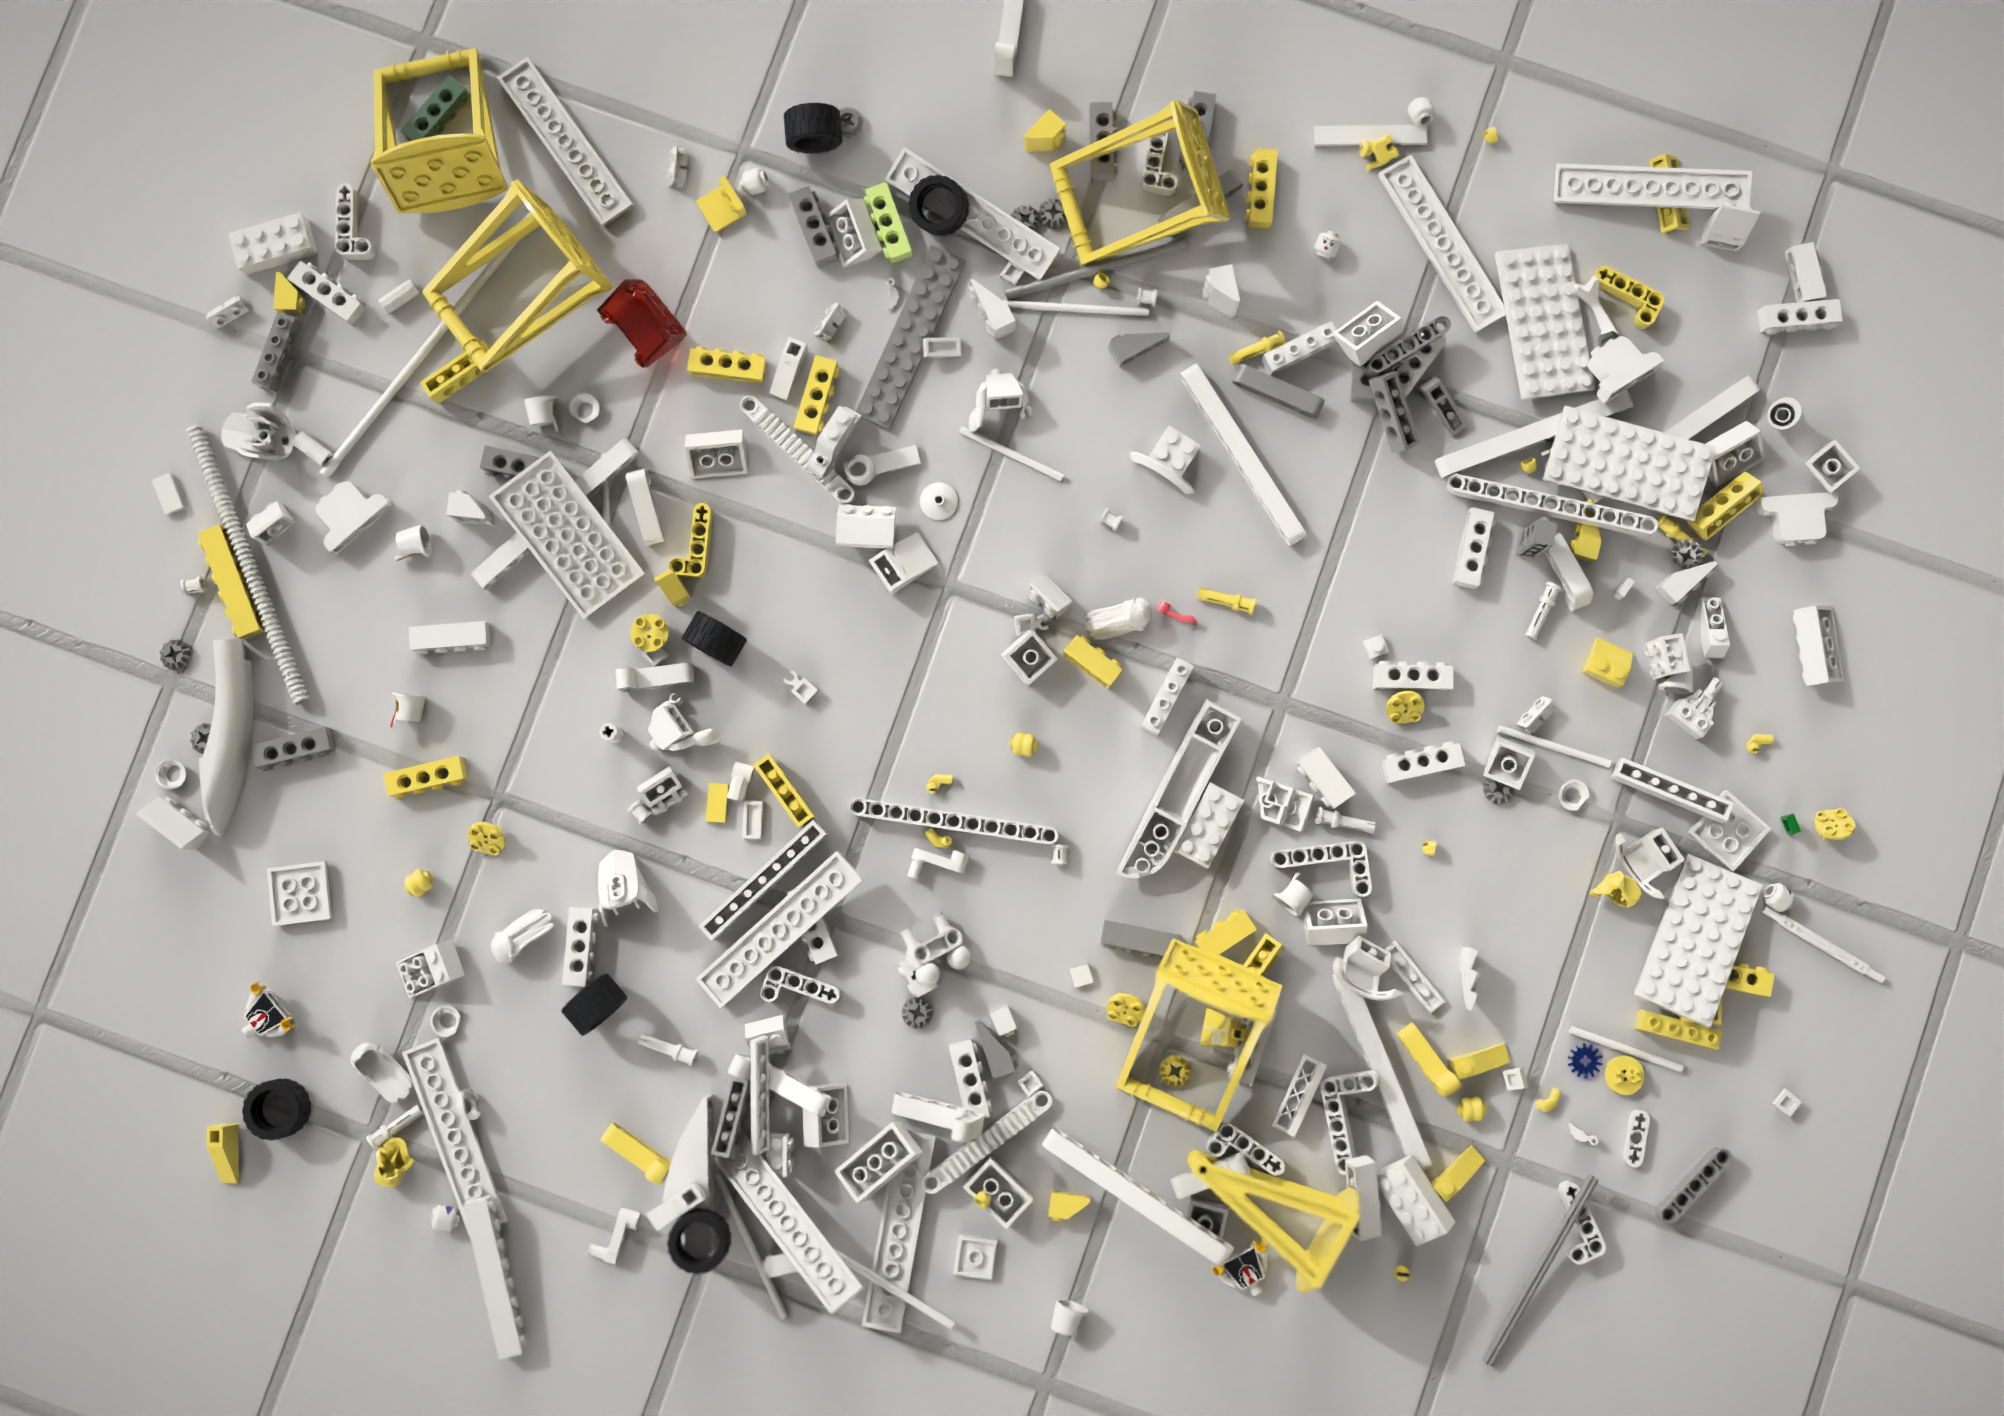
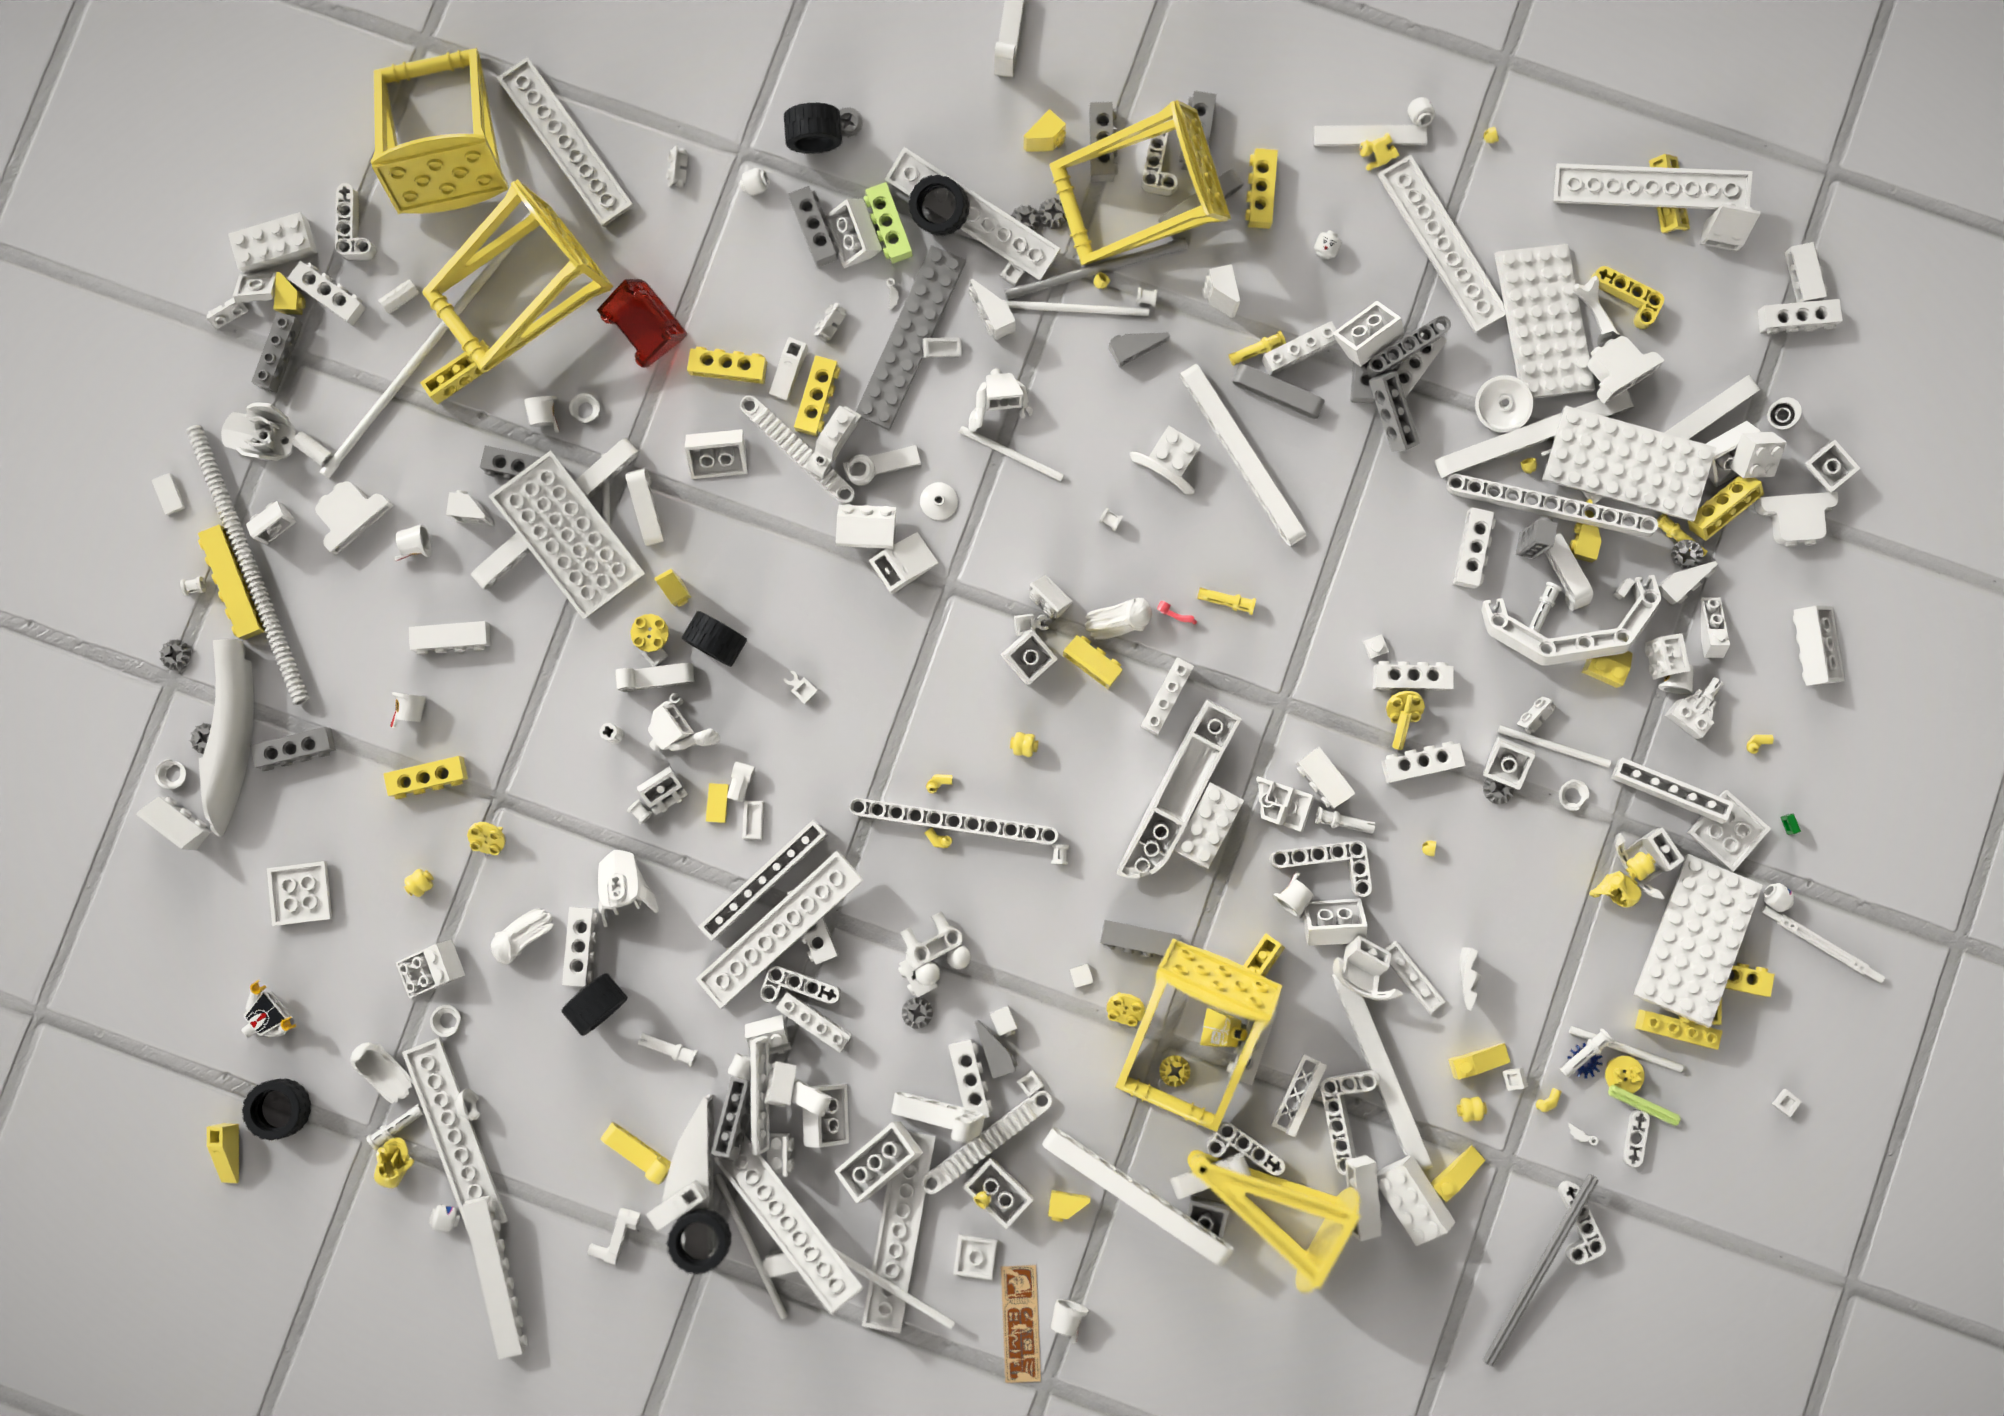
sand green brick [400,75,470,141] -> none
light yellow beam [668,503,713,579] -> none
light yellow bracket [696,176,747,233] -> none
light yellow brick [753,754,816,828] -> none
white beam [907,848,970,879] -> none
light yellow brick [1194,909,1257,955] -> none
torso [1210,1237,1268,1296] -> none
light yellow hinge [1394,1265,1410,1282] -> none
light yellow beam [1396,1022,1462,1098] -> none
light grey slope [1418,375,1468,436] -> none
light grey beam [1655,1147,1733,1224] -> none
light yellow plate [1814,808,1856,840] -> none
none -> white plate [233,271,277,303]
none -> white hinge [764,1061,797,1106]
none -> white brick [776,991,852,1053]
none -> sticker [1001,1265,1041,1383]
none -> light yellow axle [1392,694,1414,750]
none -> white dish [1475,375,1534,433]
none -> white piece [1481,575,1661,665]
none -> white pin [1559,1028,1614,1078]
none -> yellowish green axle [1608,1085,1681,1126]
none -> light yellow piece [1626,852,1656,880]
none -> white brick [1730,432,1787,478]

